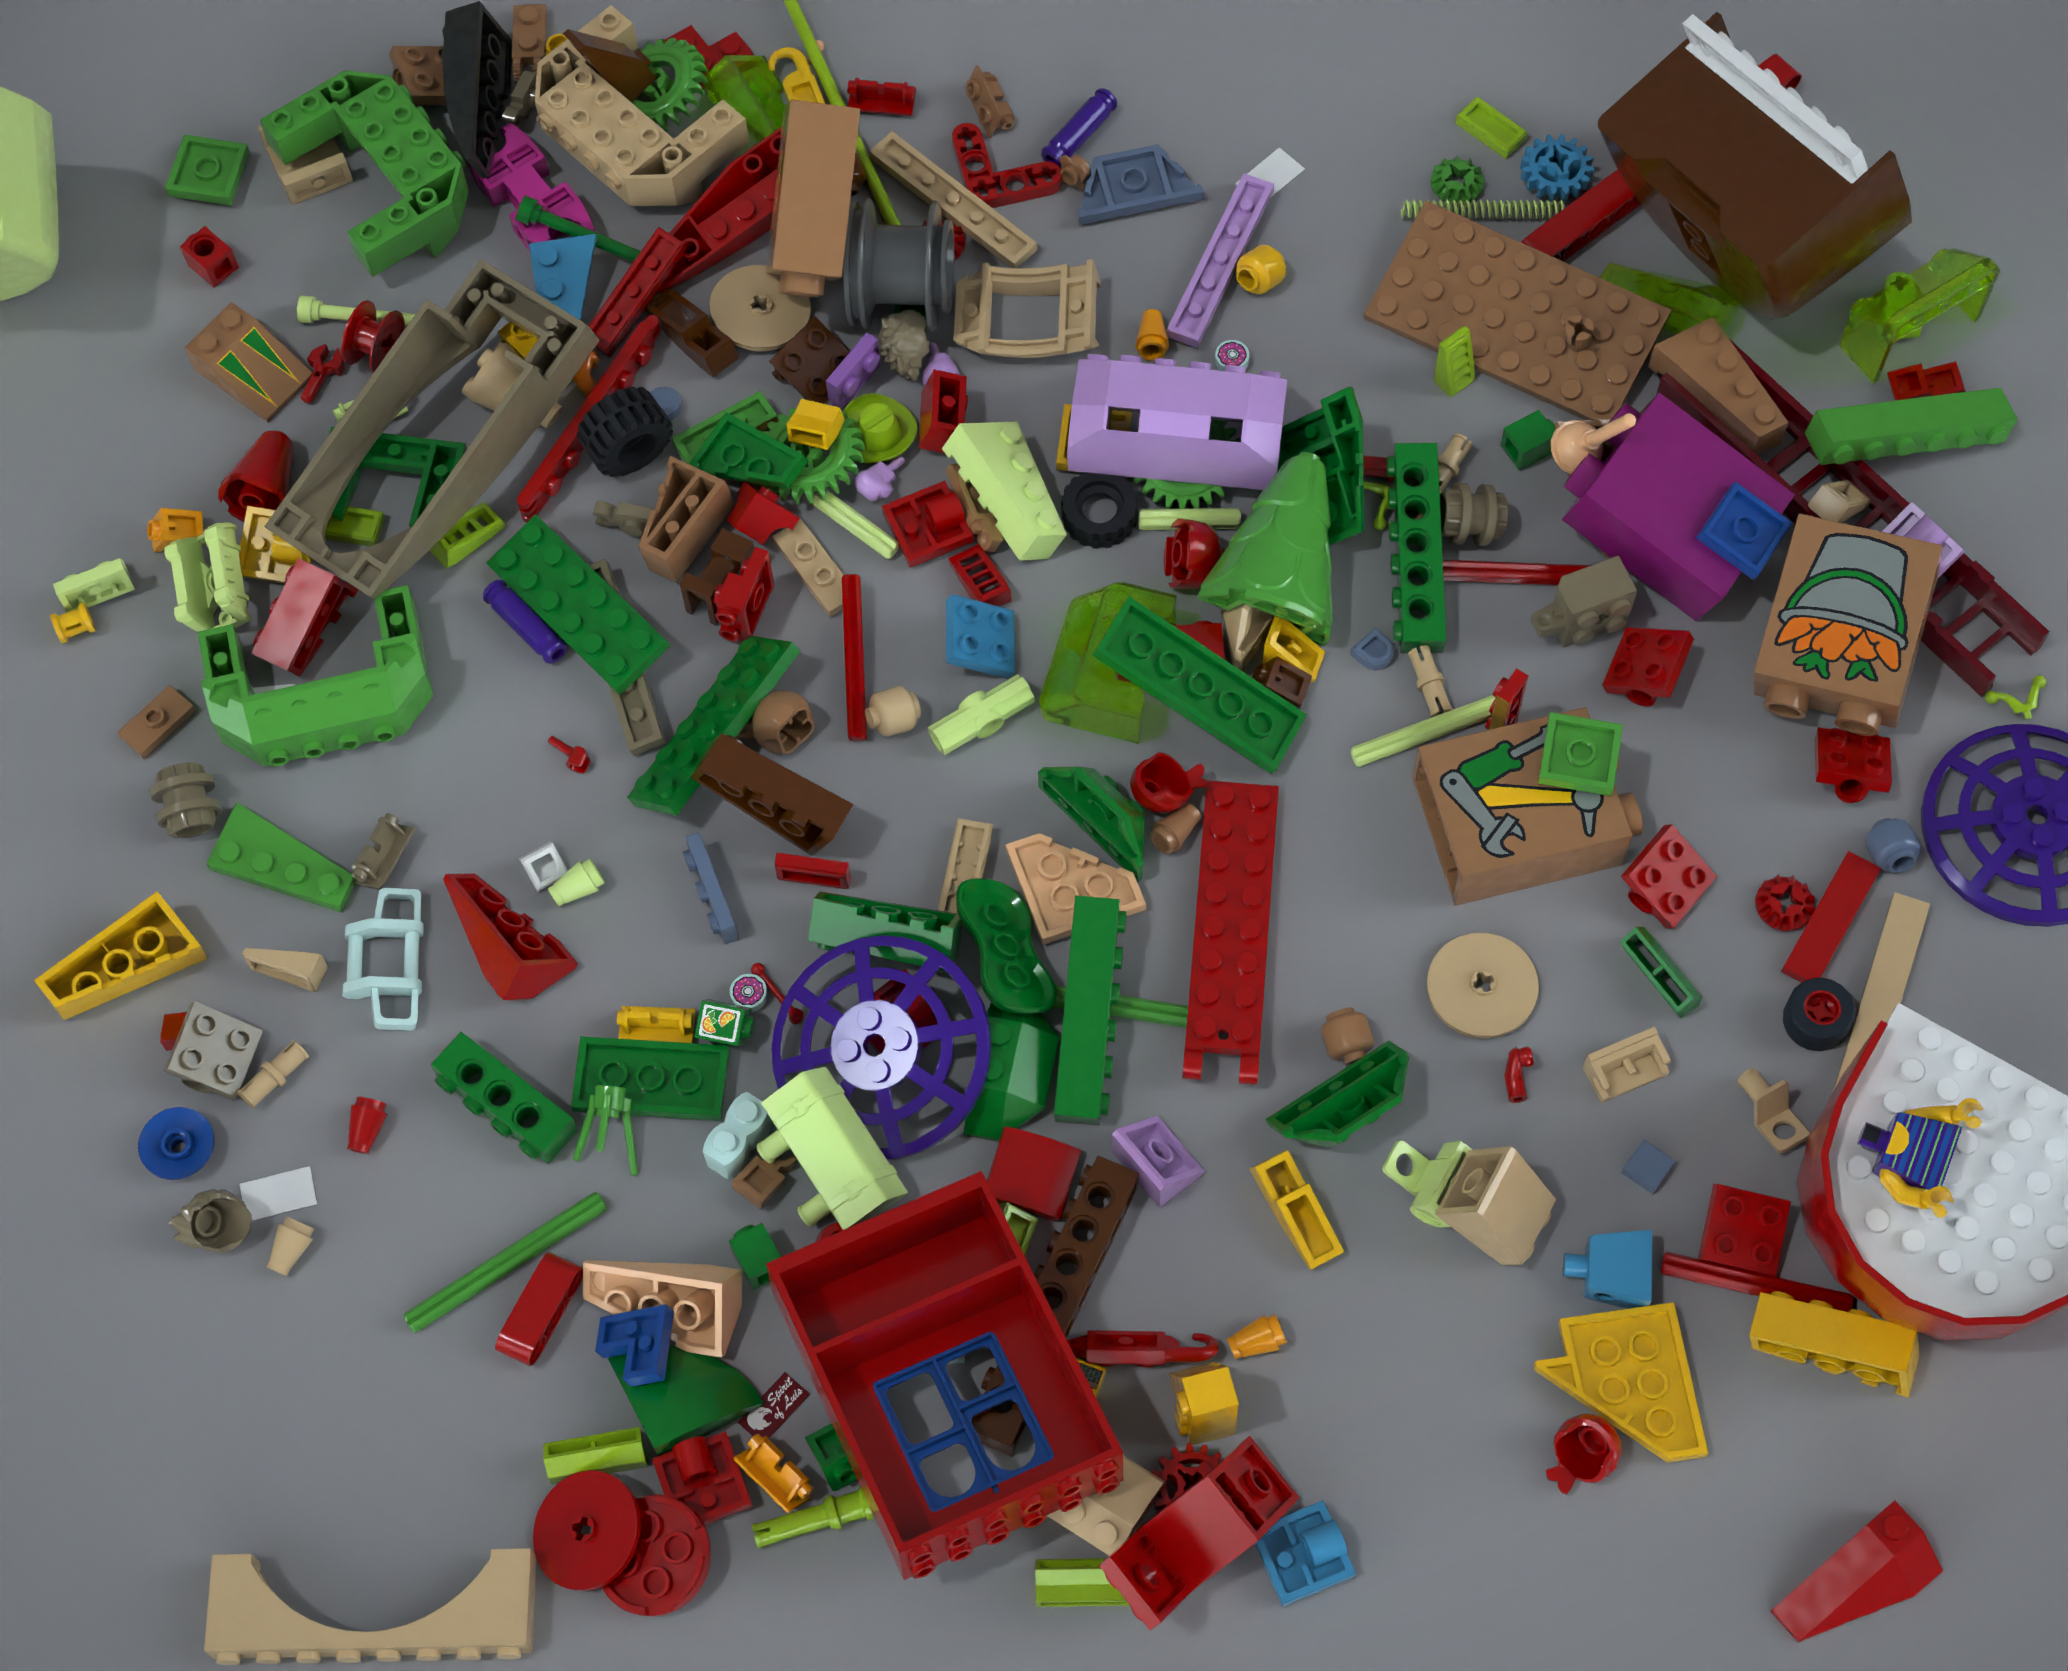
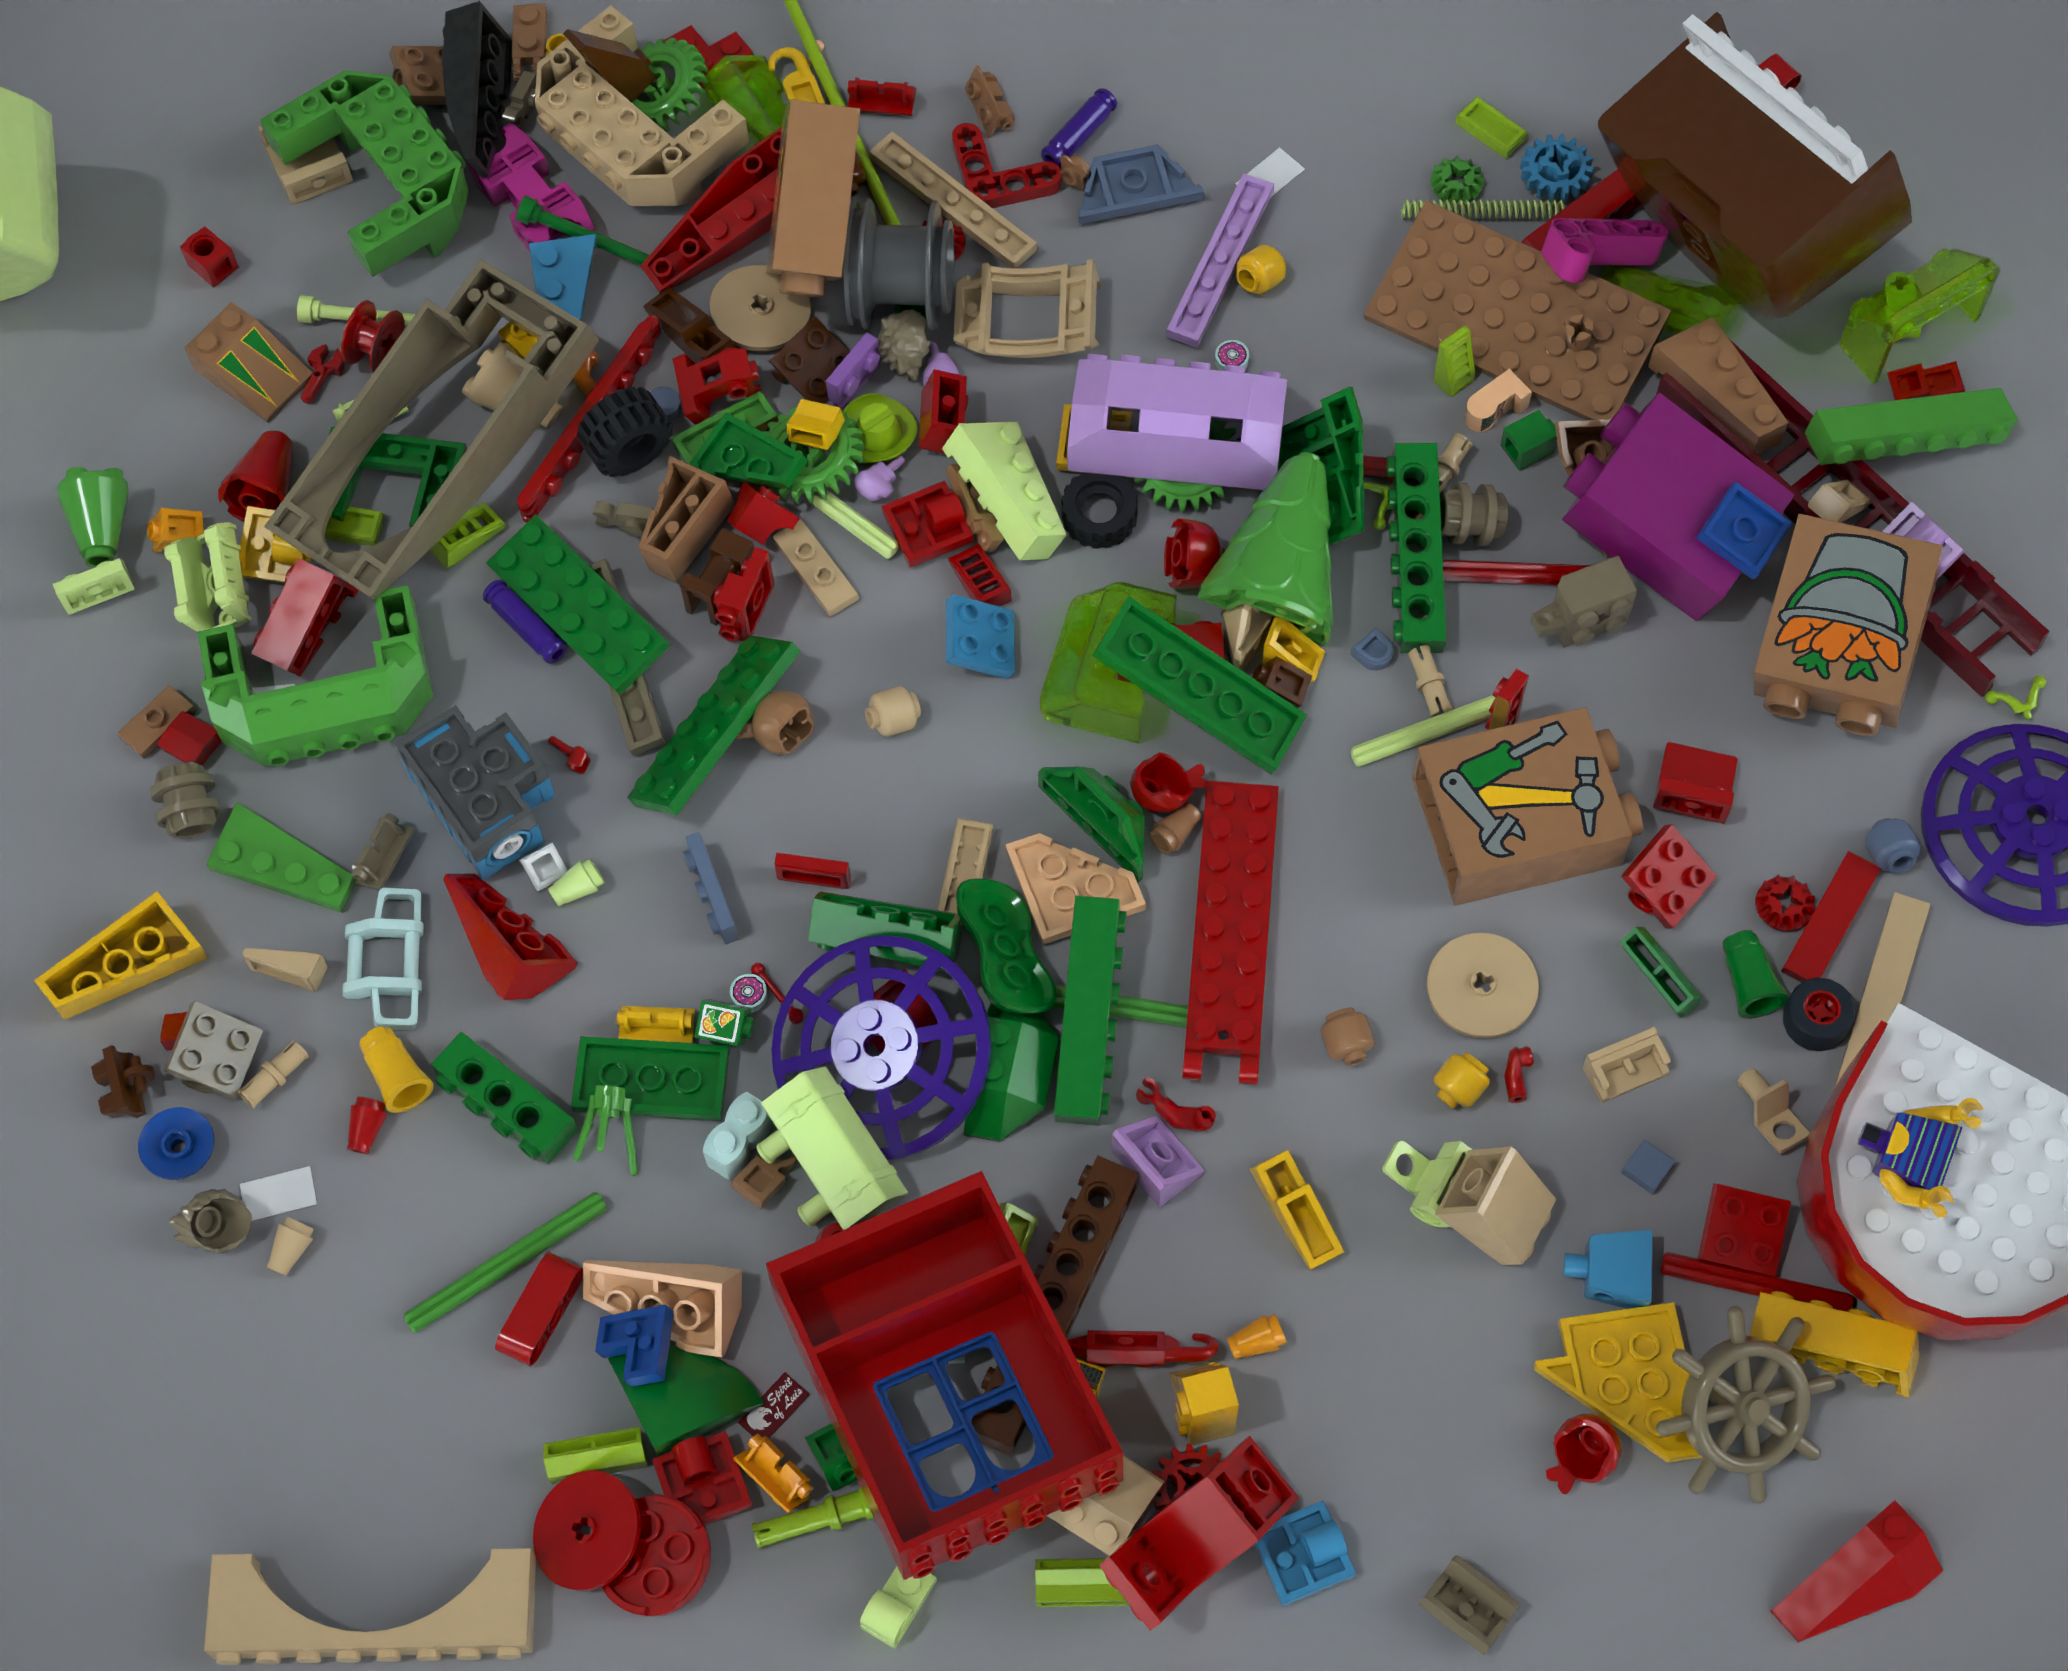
yellow bush [50,602,96,644] -> none
bright green plate [165,134,250,206] -> none
red tile [589,226,688,357] -> none
reddish brown wedge [691,733,854,856] -> none
green brick [728,1223,781,1291] -> none
red axle [842,574,867,741] -> none
yellowish green piece [928,674,1035,756] -> none
red slope [987,1126,1081,1222] -> none
light orange cone [1135,309,1169,361] -> none
yellowish green axle [1138,508,1241,530] -> none
green wedge [1265,1040,1409,1147] -> none
bright green plate [1538,712,1623,796] -> none
light nougat piece [1551,413,1636,475] -> none
red plate [1602,627,1694,707] -> none
red plate [1815,727,1892,803] -> none
none -> bright green cone [57,467,129,567]
none -> reddish brown hips [91,1045,155,1118]
none -> red piece [156,710,221,766]
none -> yellow plant [359,1026,434,1113]
none -> dark grey piece [394,705,555,881]
none -> red tile [672,347,762,425]
none -> yellowish green plate [860,1566,937,1649]
none -> red arm [1136,1078,1216,1131]
none -> dark tan bracket [1419,1555,1520,1655]
none -> yellow head [1433,1052,1490,1109]
none -> light nougat leg [1465,368,1532,433]
none -> dark pink beam [1541,218,1669,283]
none -> red bracket [1653,742,1738,824]
none -> dark tan piece [1656,1306,1836,1503]
none -> green plant [1722,930,1789,1019]

